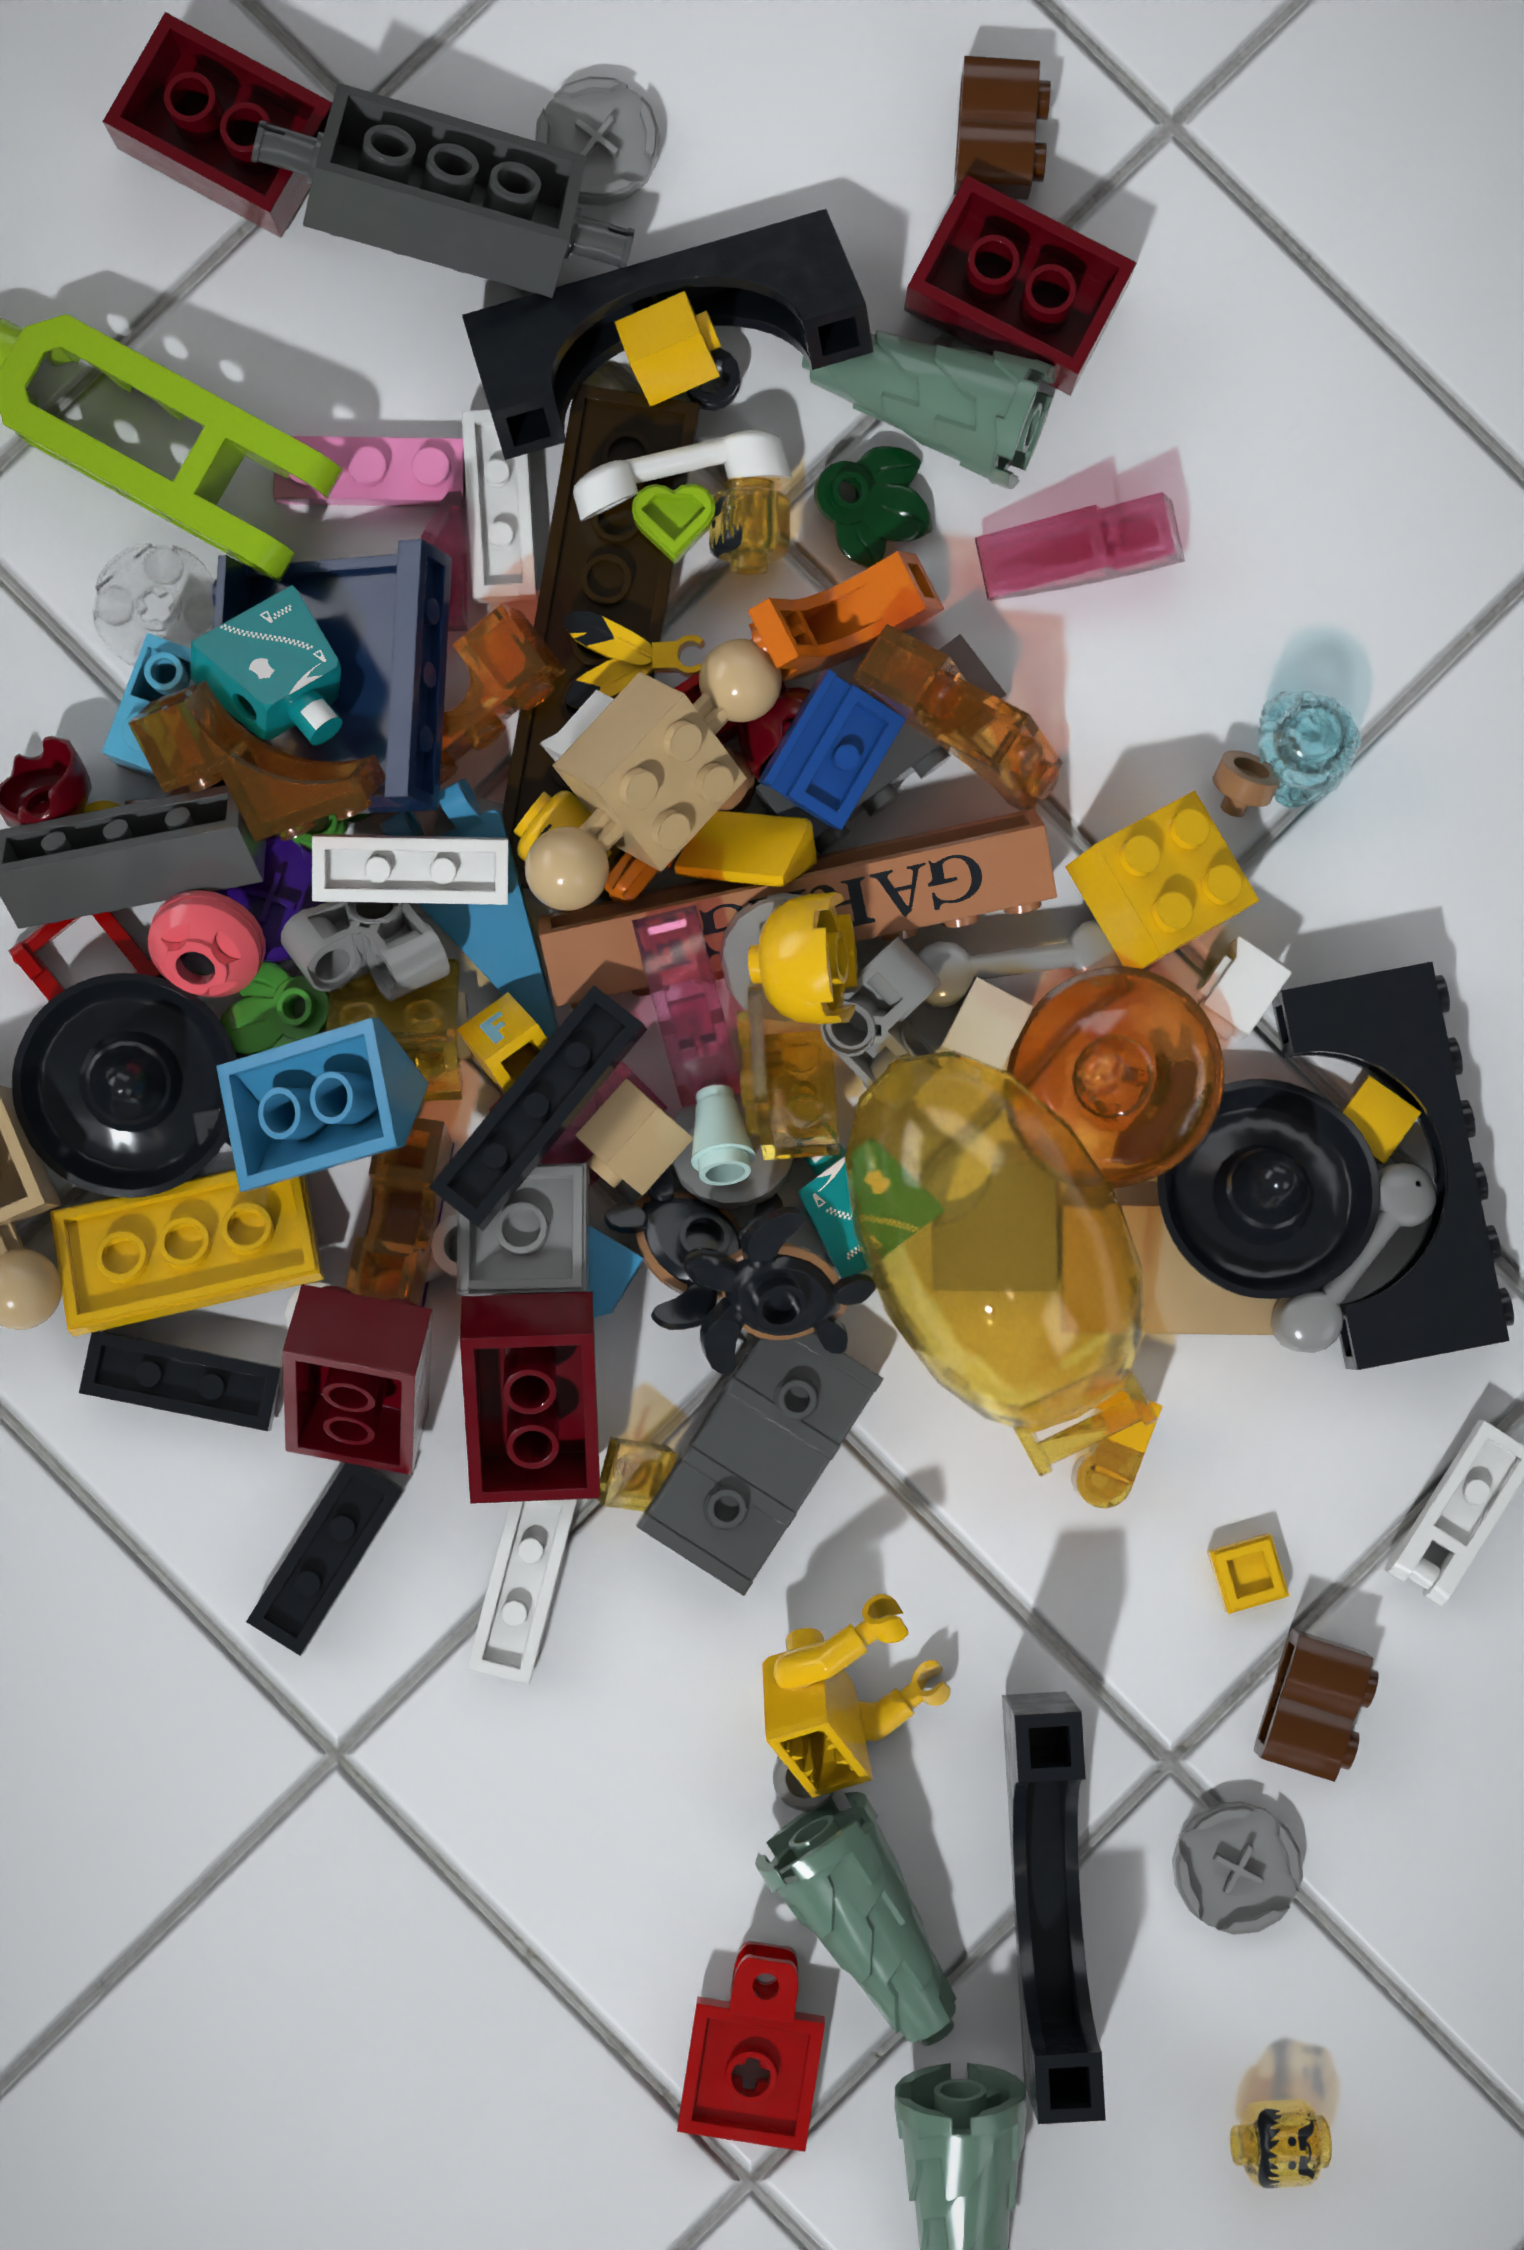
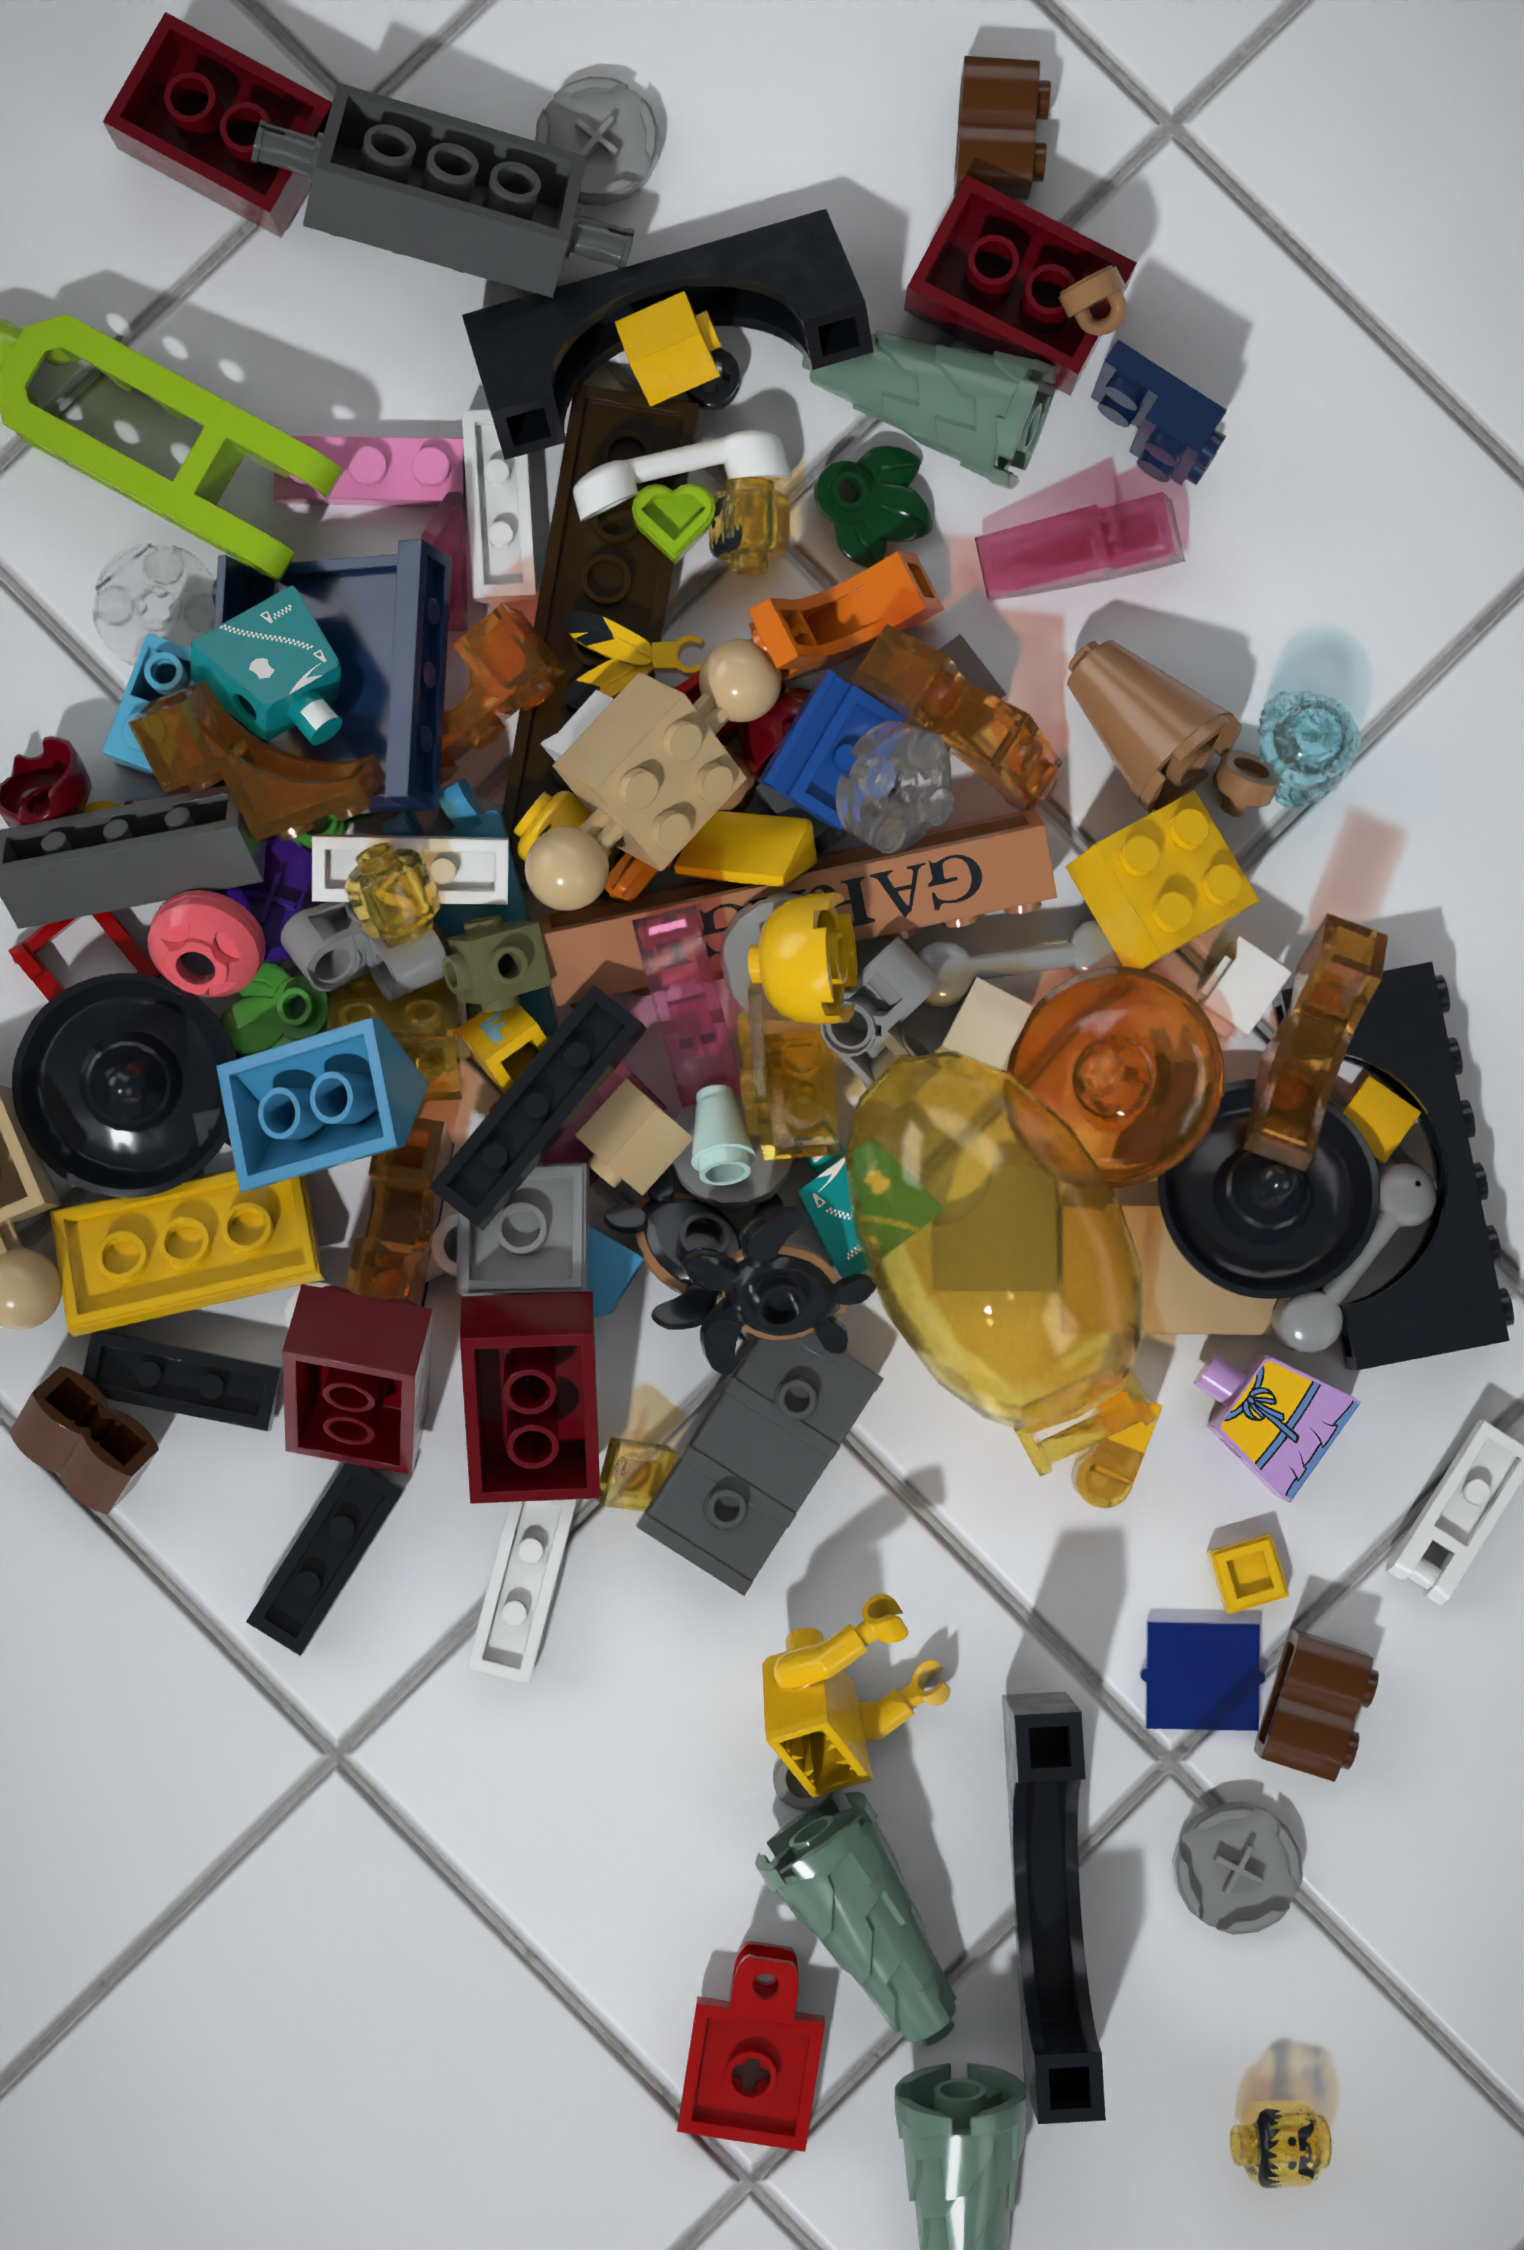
none -> reddish brown brick [9,1366,159,1515]
none -> clear yellow head [344,842,441,945]
none -> olive brick [443,915,552,1013]
none -> clear plate [836,720,954,854]
none -> medium nougat tile [1058,265,1127,336]
none -> medium nougat cone [1067,640,1242,814]
none -> dark blue plate [1091,340,1227,486]
none -> clear blue piece [1139,1621,1266,1731]
none -> torso [1194,1353,1361,1502]
none -> clear orange arch [1244,913,1388,1172]

